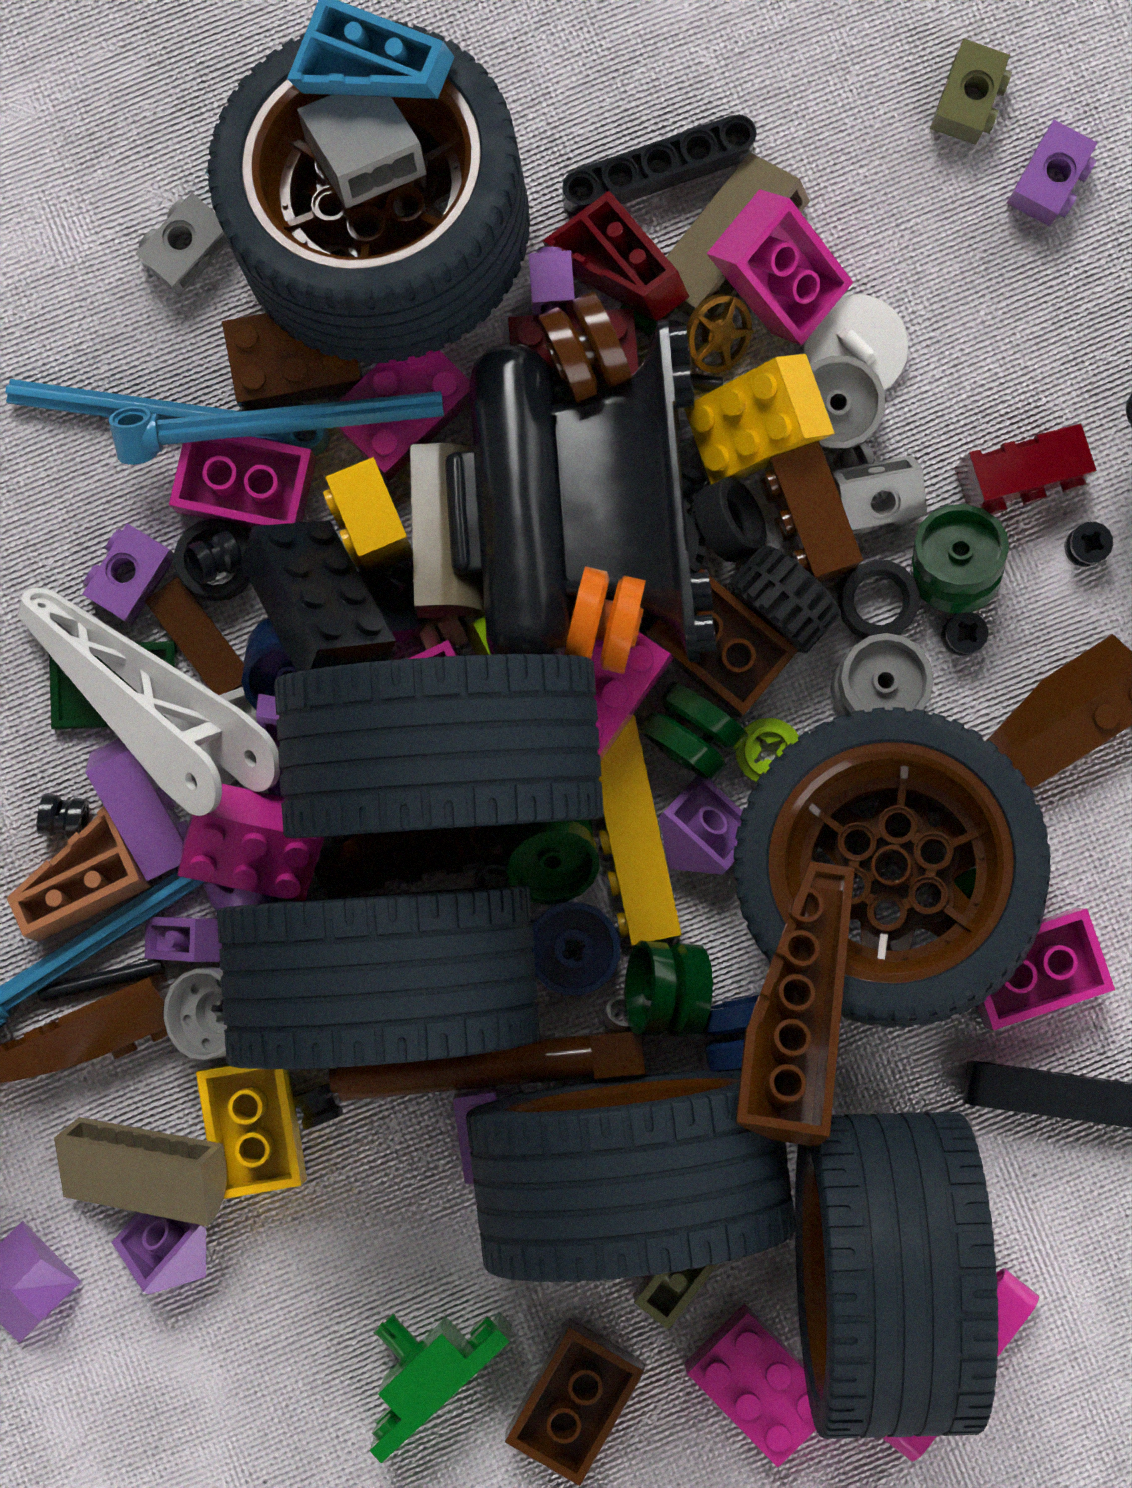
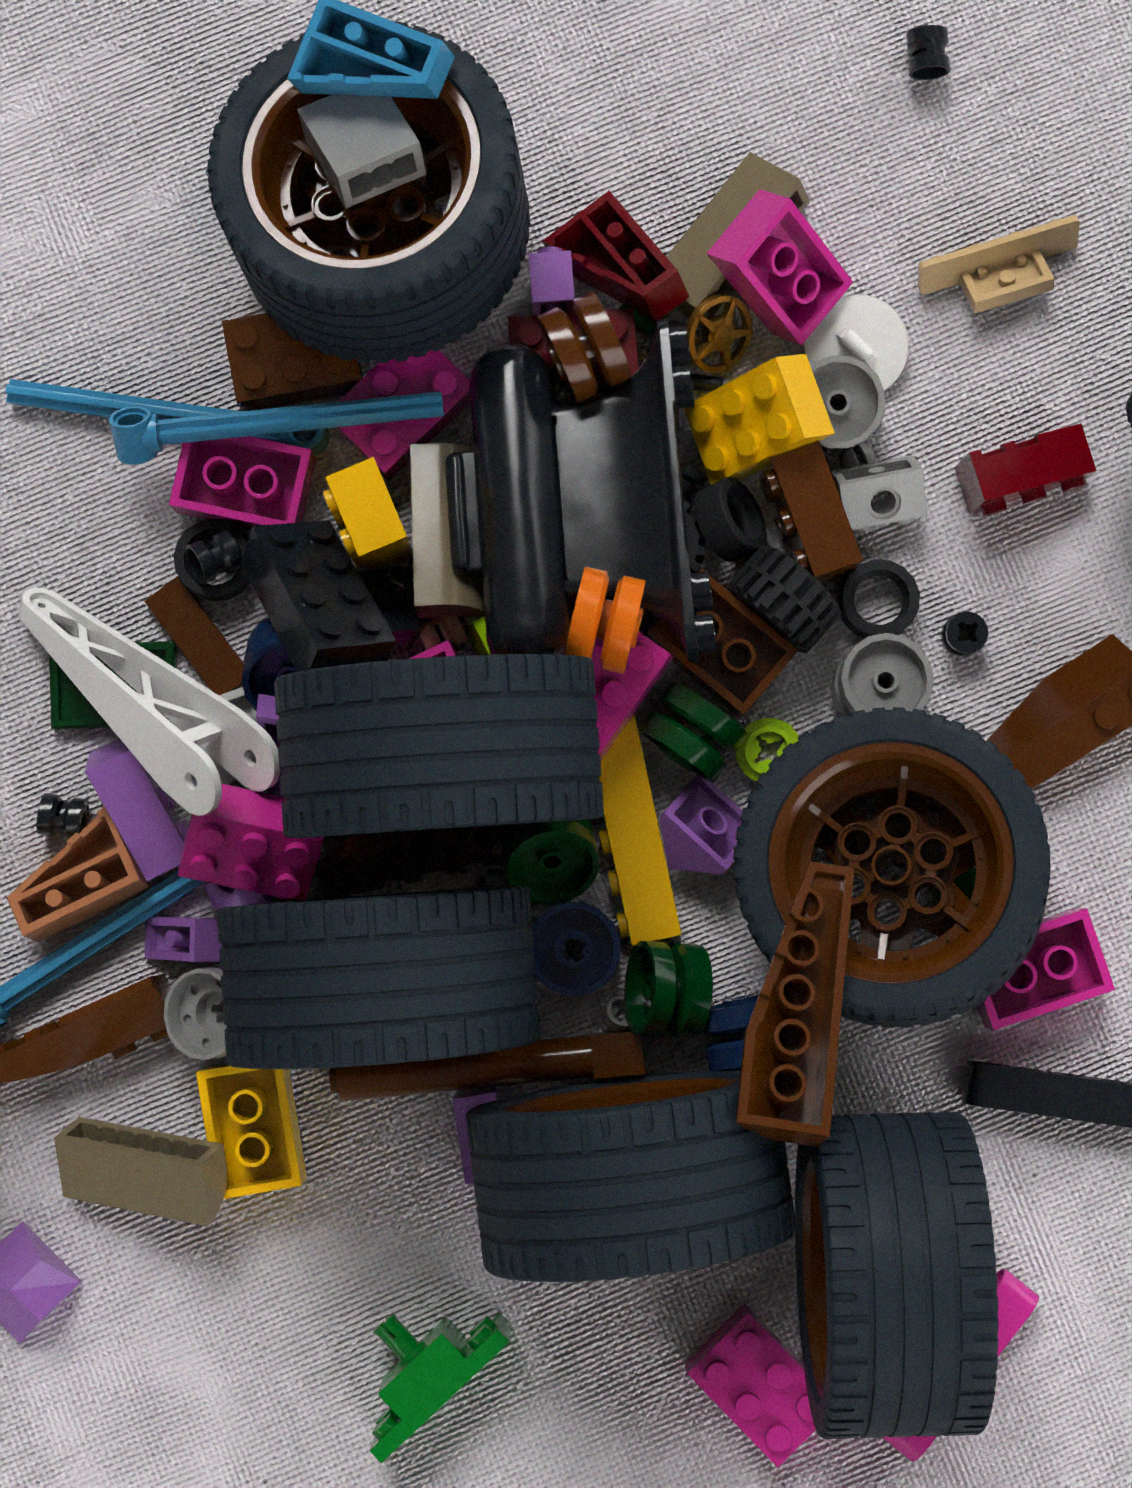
black bar [37,959,165,1003] -> none
medium lavender brick [82,523,174,625] -> none
medium lavender slope [111,1212,206,1295] -> none
light grey brick [136,193,229,297] -> none
black wheel [292,1083,344,1129] -> none
reddish brown brick [505,1318,644,1486] -> none
black beam [562,114,757,216] -> none
olive brick [633,1264,718,1330] -> none
dark green wheel [910,504,1009,614] -> none
olive brick [930,38,1012,145] -> none
medium lavender brick [1007,120,1097,227] -> none
black wheel [1064,522,1113,567] -> none
none -> black wheel [906,25,951,80]
none -> tan bracket [918,215,1080,314]

